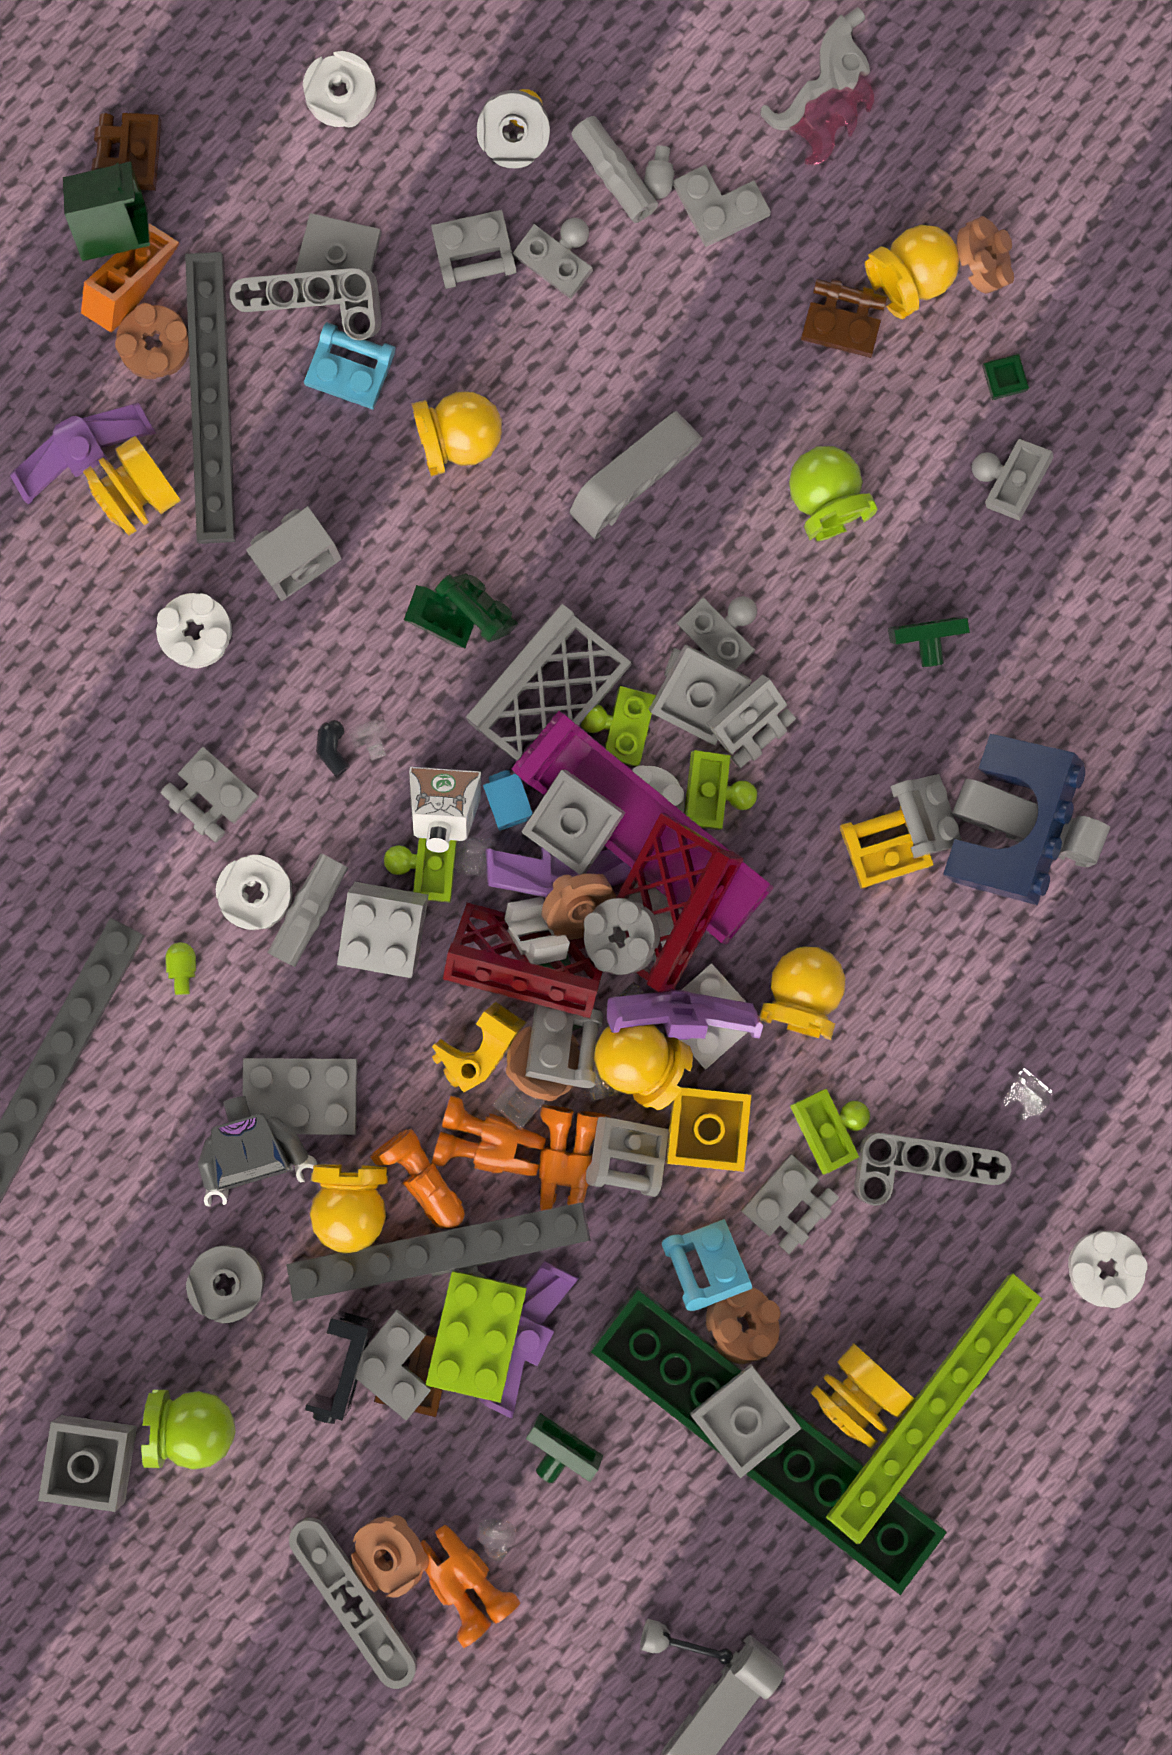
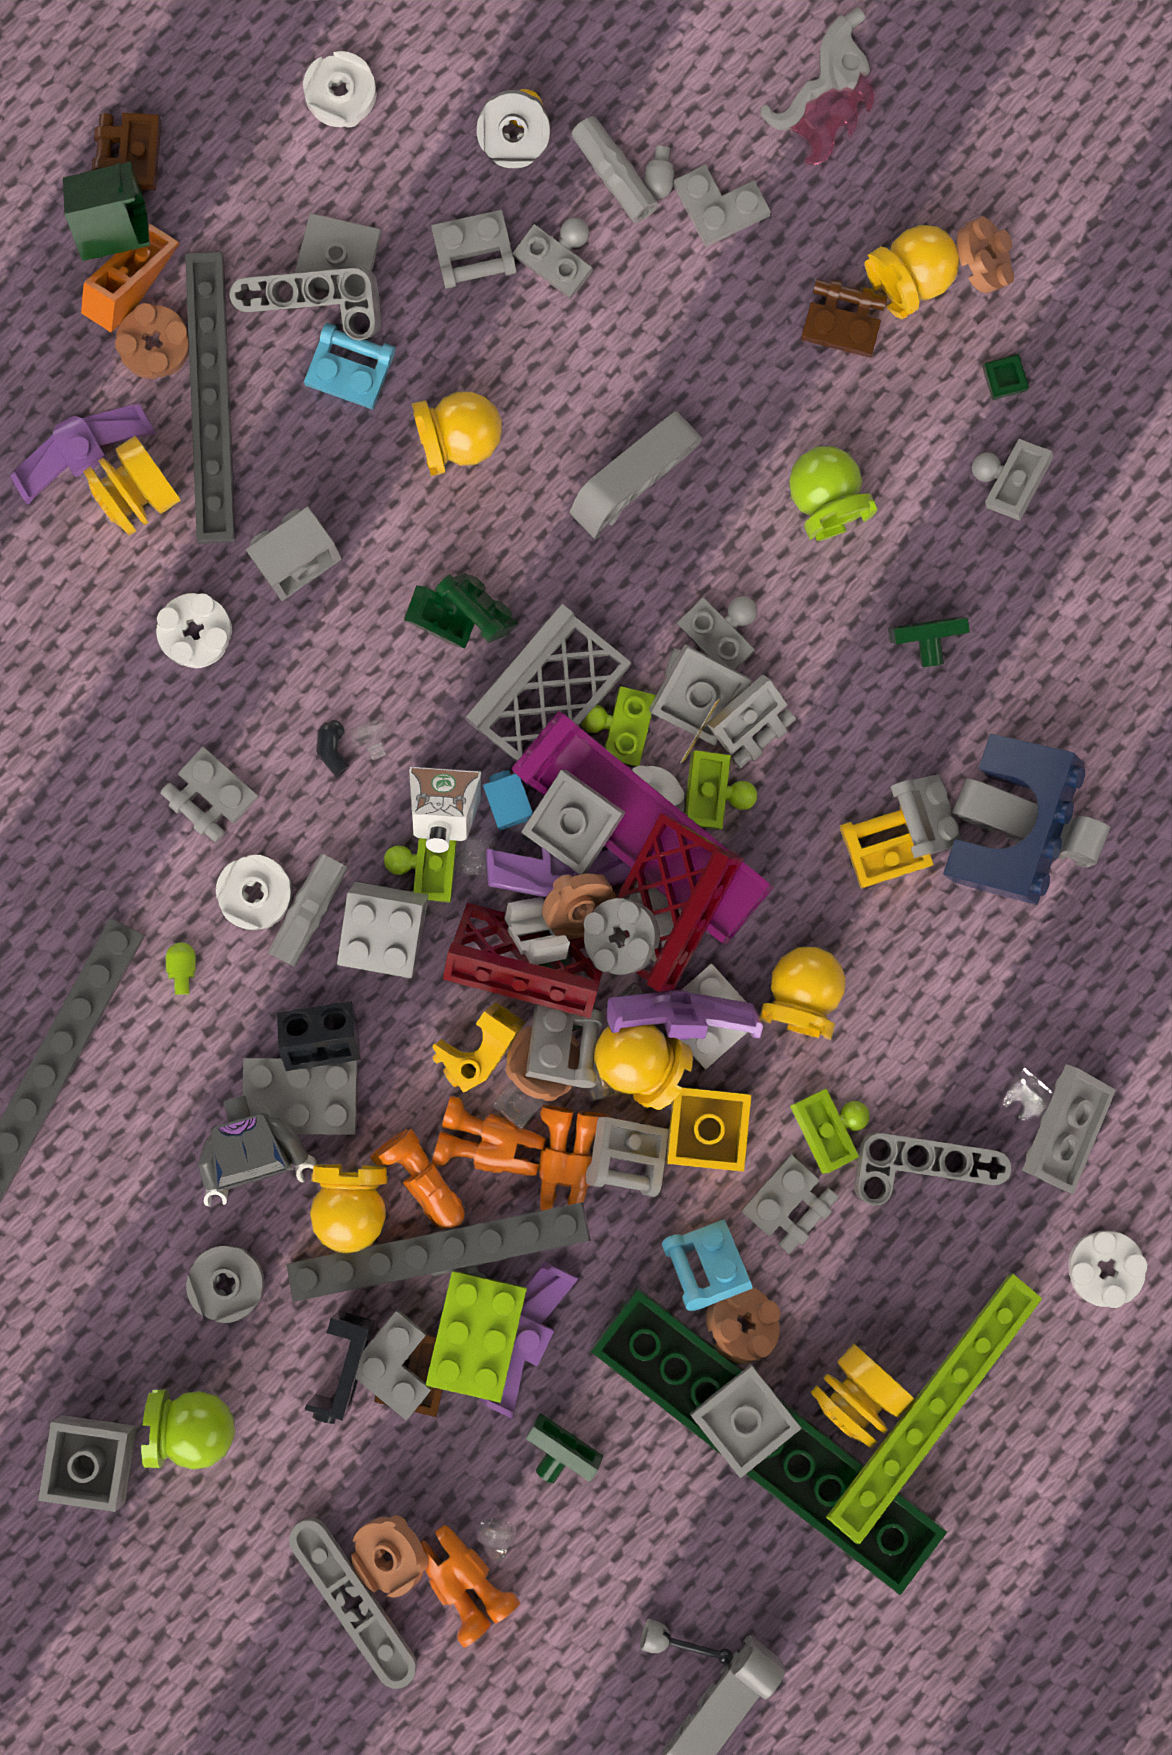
none -> black brick [277,1001,361,1071]
none -> yellow sticker [680,698,721,763]
none -> light grey plate [1022,1064,1116,1194]

